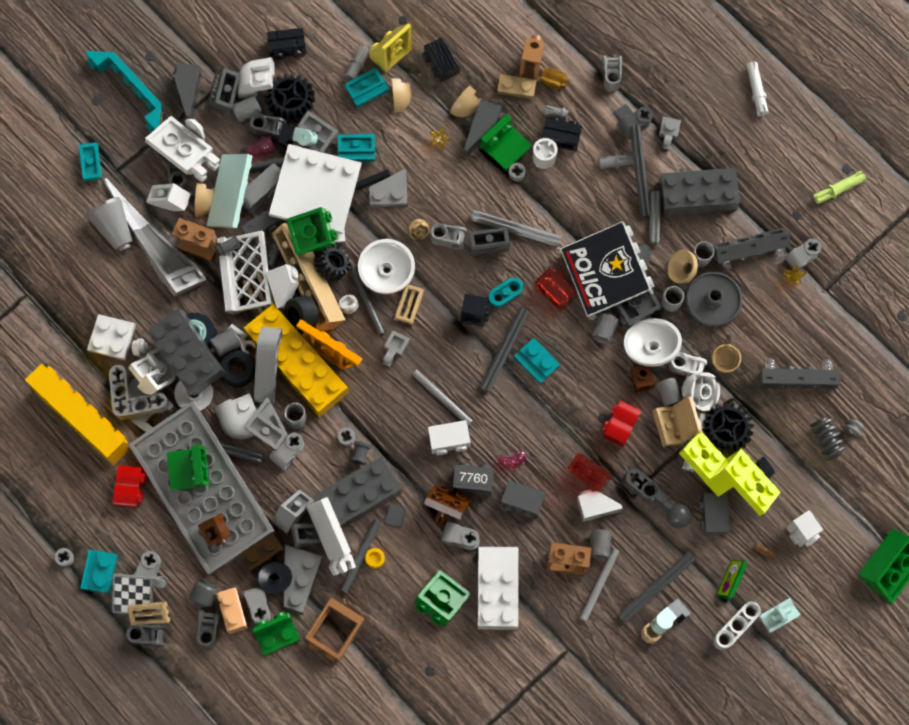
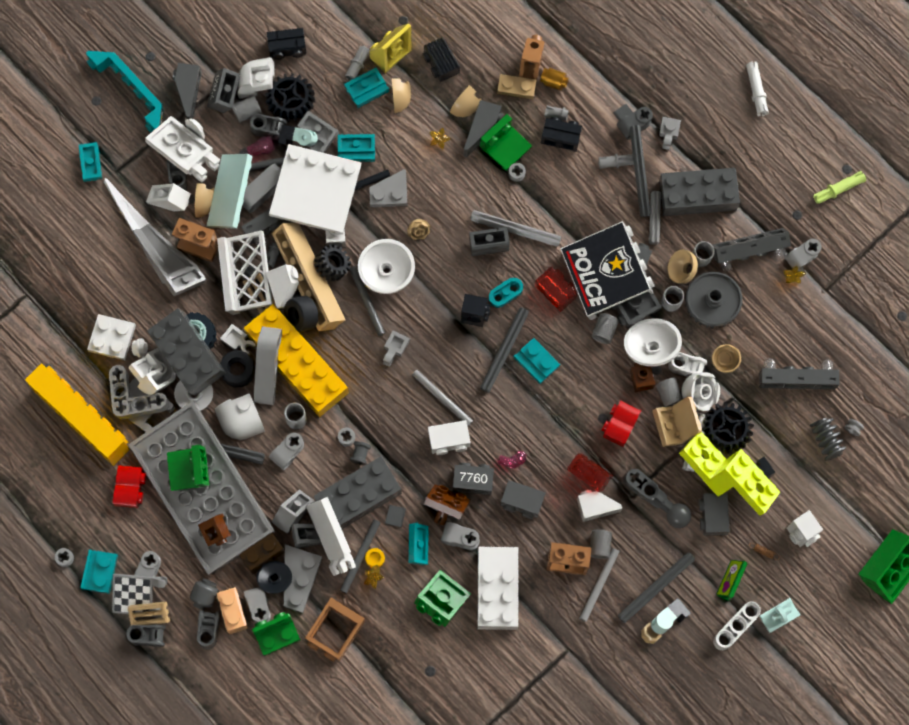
light grey cone [86,197,132,252] -> none
light grey piece [210,327,241,357] -> none
dark grey pin [215,236,241,256] -> none
light grey wing [244,397,288,451] -> none
green plate [286,207,338,256] -> none
light orange wing [296,320,363,370] -> none
white tile [338,295,359,314] -> none
tan tile [394,284,424,325] -> none
light grey piece [430,223,467,249] -> none
white piece [532,138,557,169] -> none
light grey piece [602,55,622,92] -> none
none -> clear yellow plant [364,565,383,589]
none -> teal plate [408,523,429,566]

